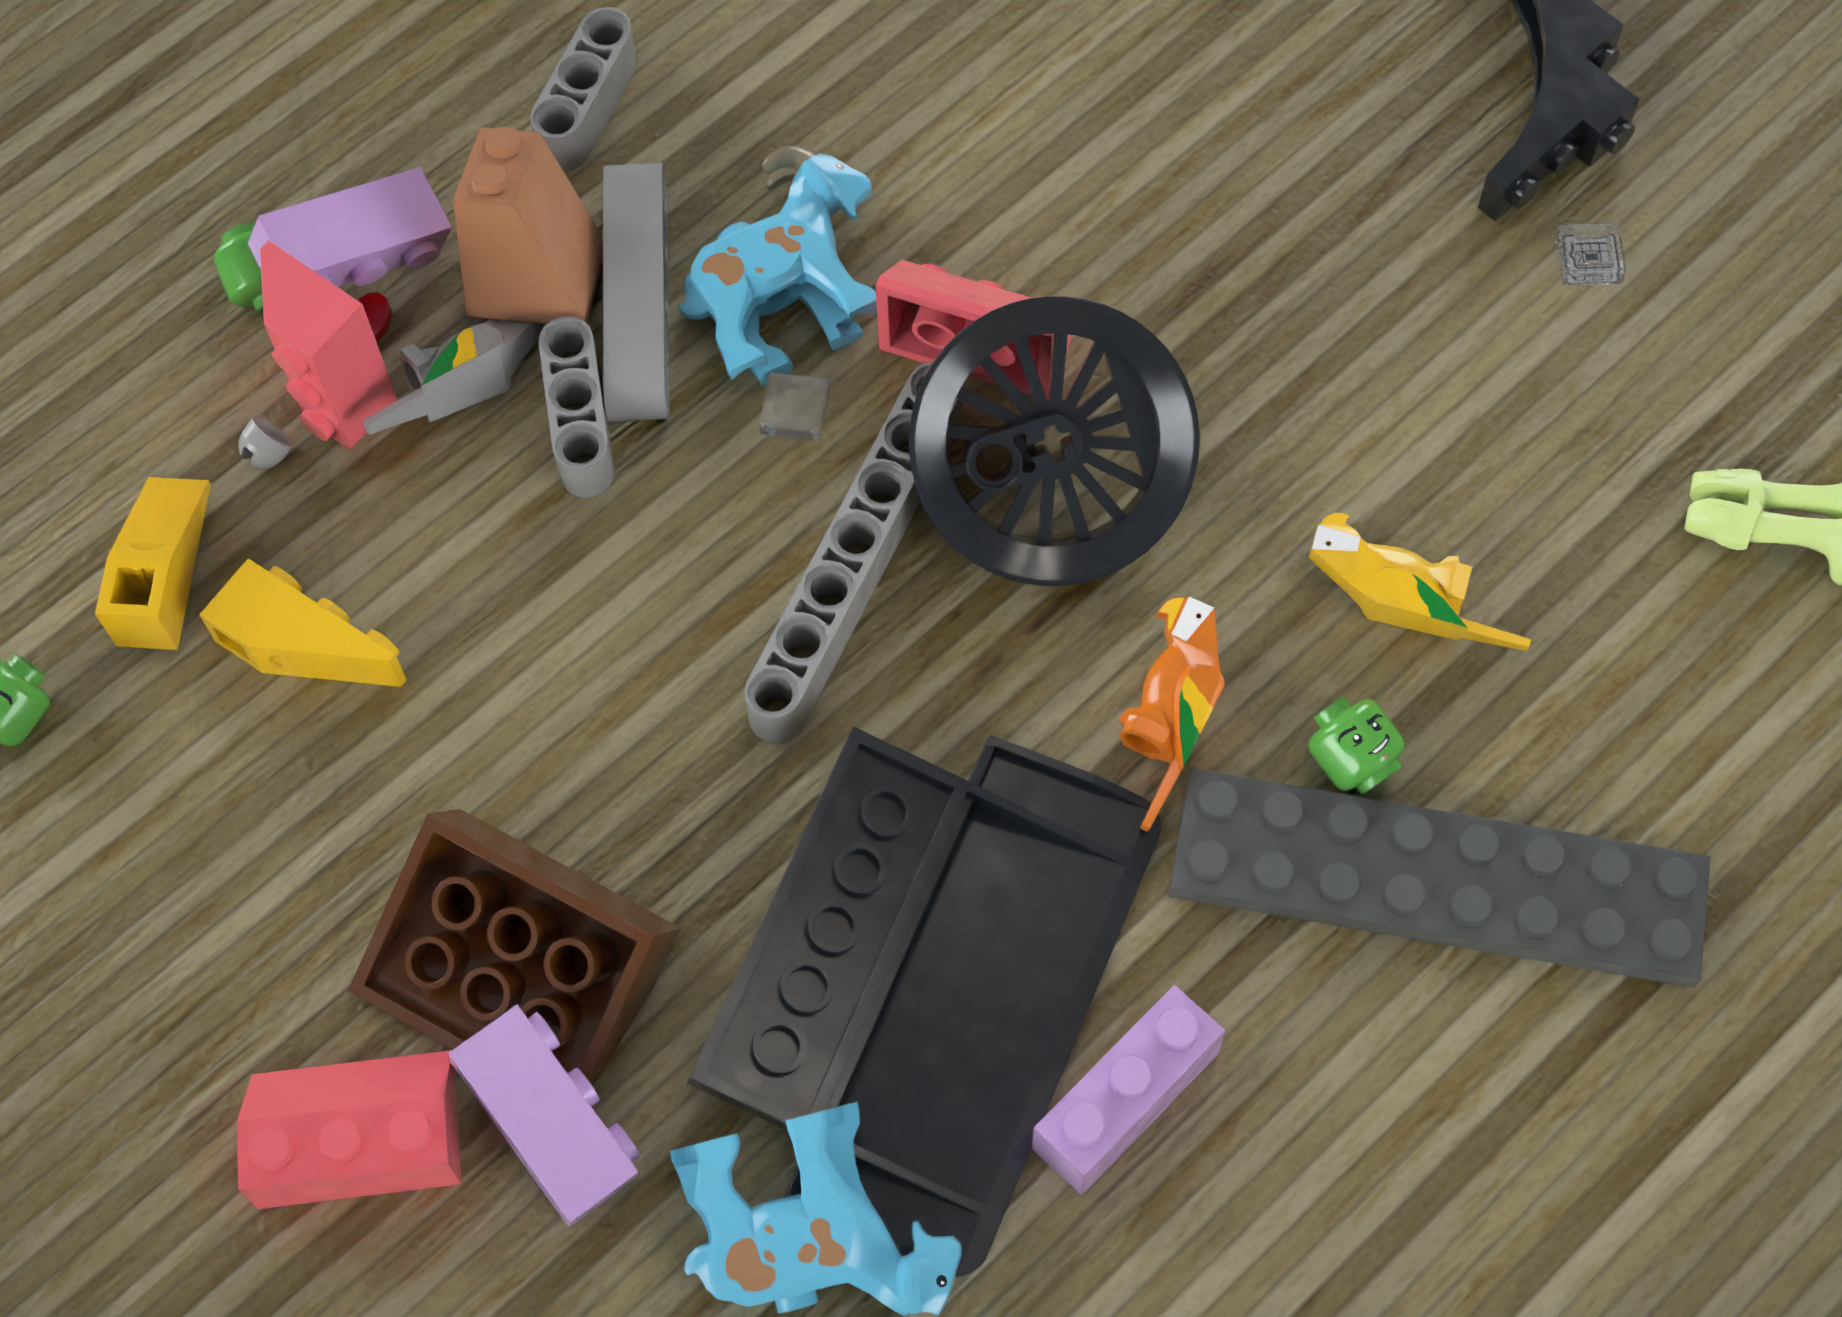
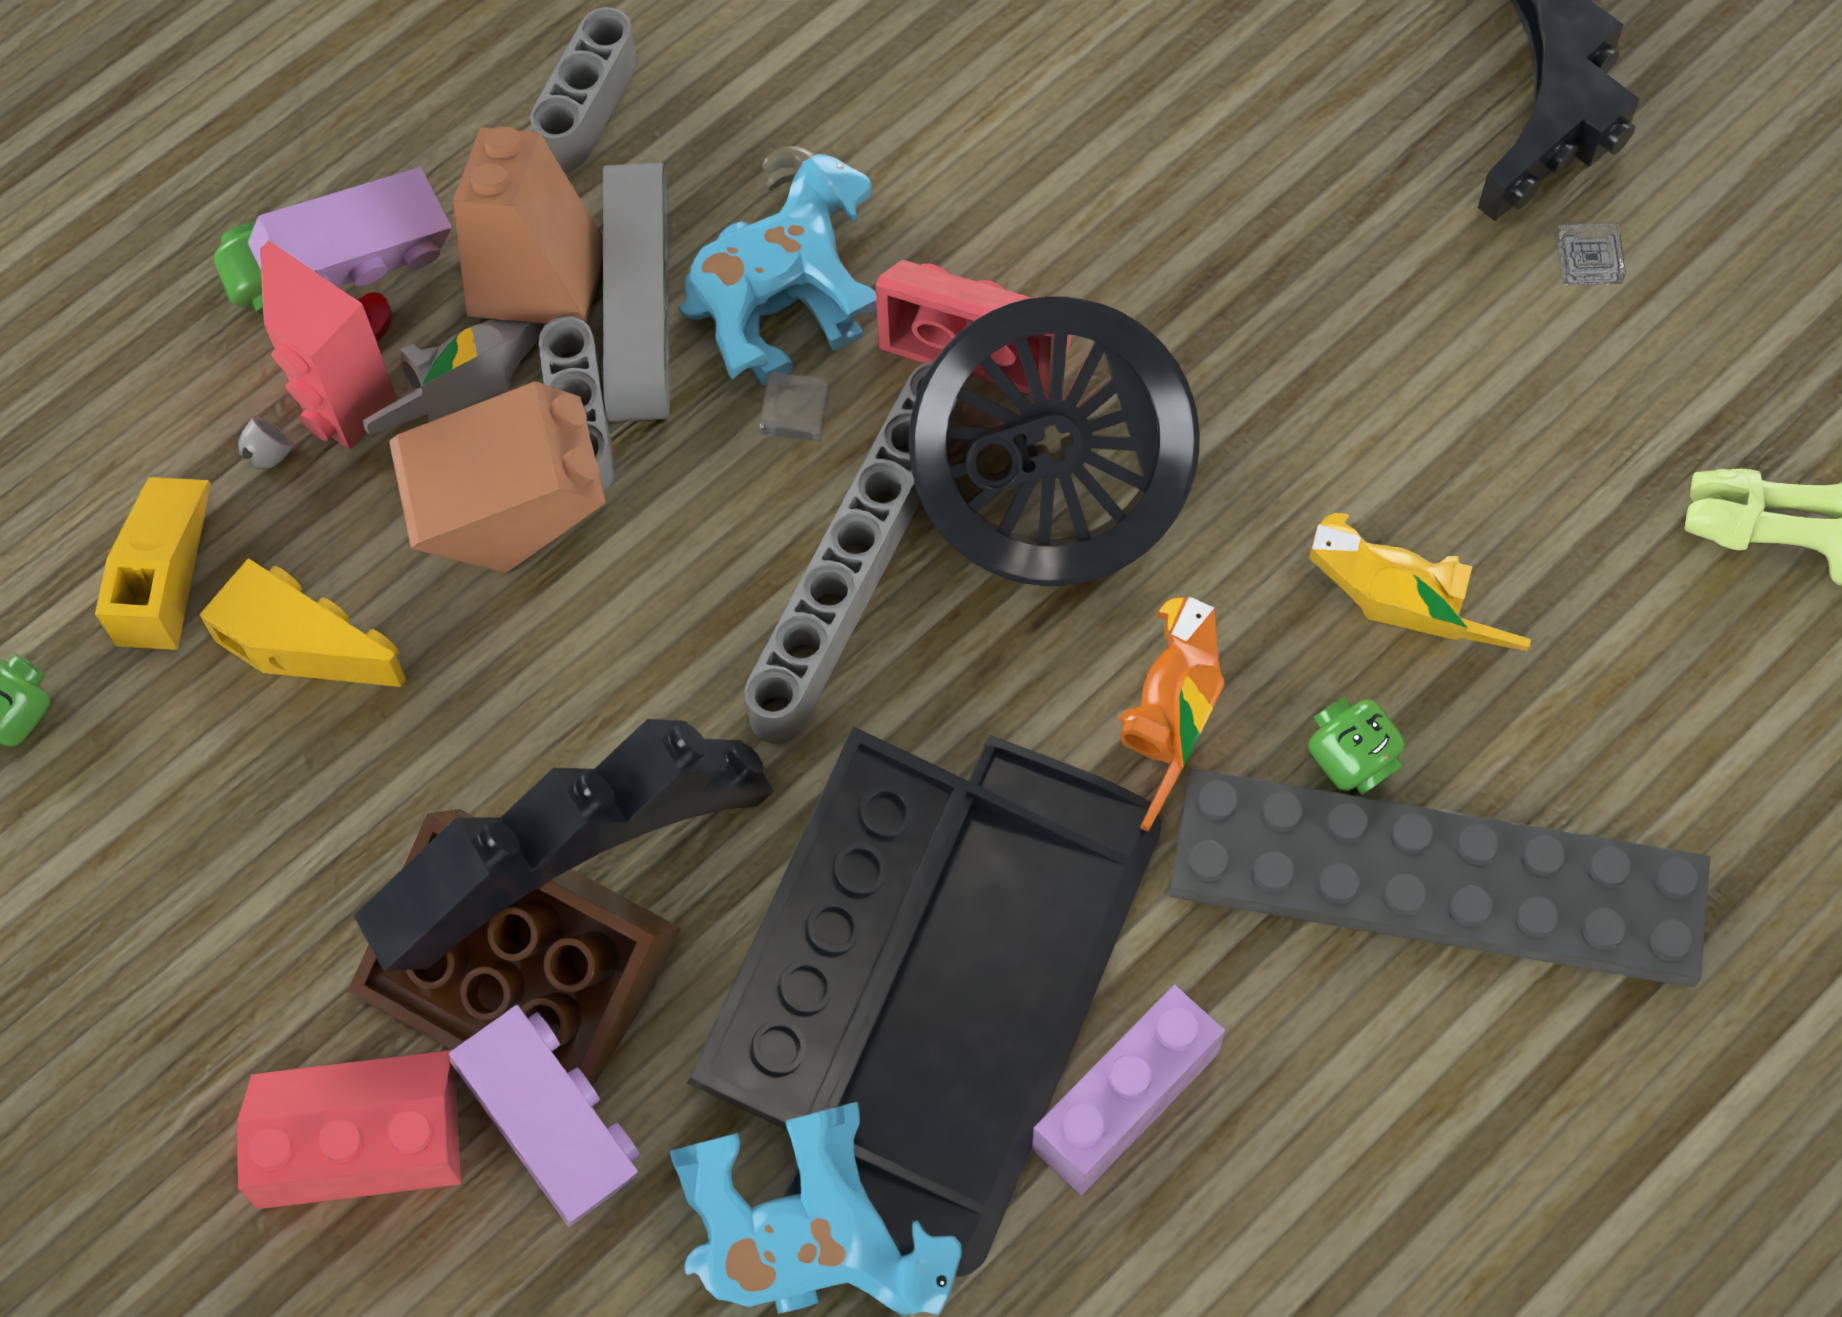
none -> black arch [353,719,774,971]
none -> nougat slope [389,381,606,573]

